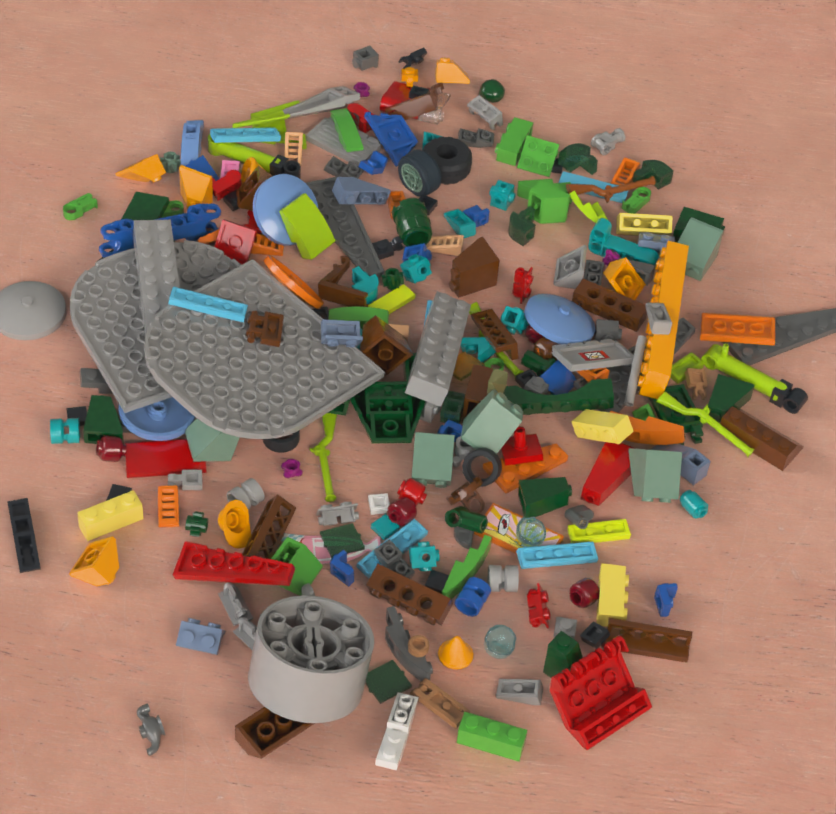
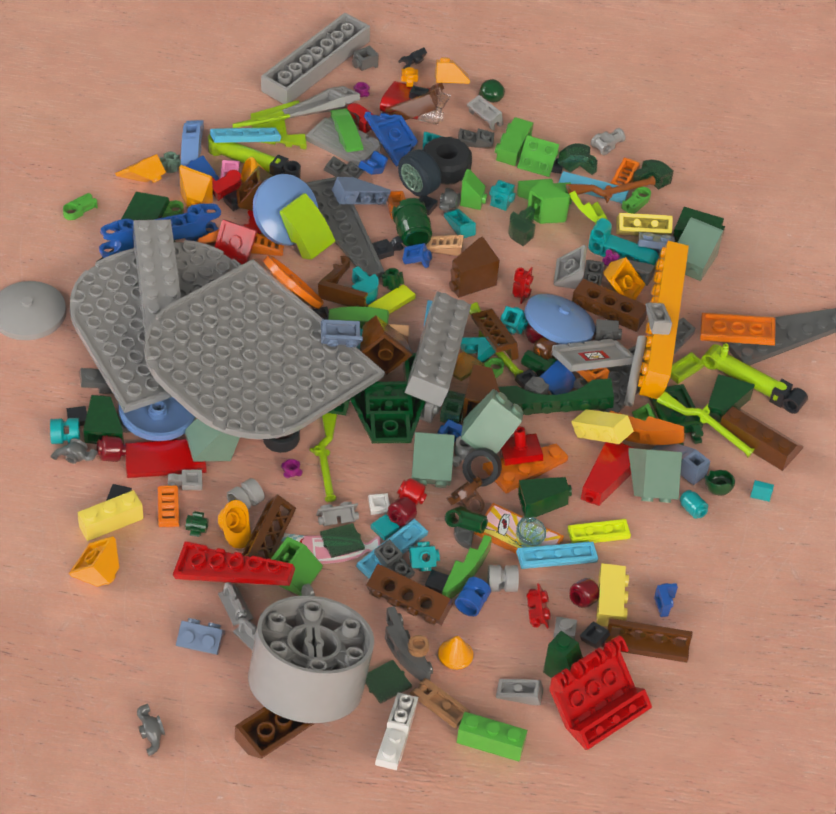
black slope [7,498,41,573] -> none
medium azure tile [168,287,248,323] -> none
reddish brown plate [246,311,284,347] -> none
light nougat slope [284,132,303,165] -> none
blue bracket [330,550,354,587] -> none
teal brick [400,254,432,283] -> none
blue bracket [463,205,490,227] -> none
clear light blue hair [484,625,517,659] -> none
olive slope [487,369,508,394] -> none
dark grey piece [565,505,594,529] -> none
medium nougat plate [685,368,708,400] -> none
none -> dark grey piece [51,439,98,464]
none -> light grey brick [261,13,370,104]
none -> dark grey piece [439,188,460,212]
none -> bright green slope [460,169,488,210]
none -> dark green hair [705,470,735,496]
none -> teal tile [750,480,774,502]

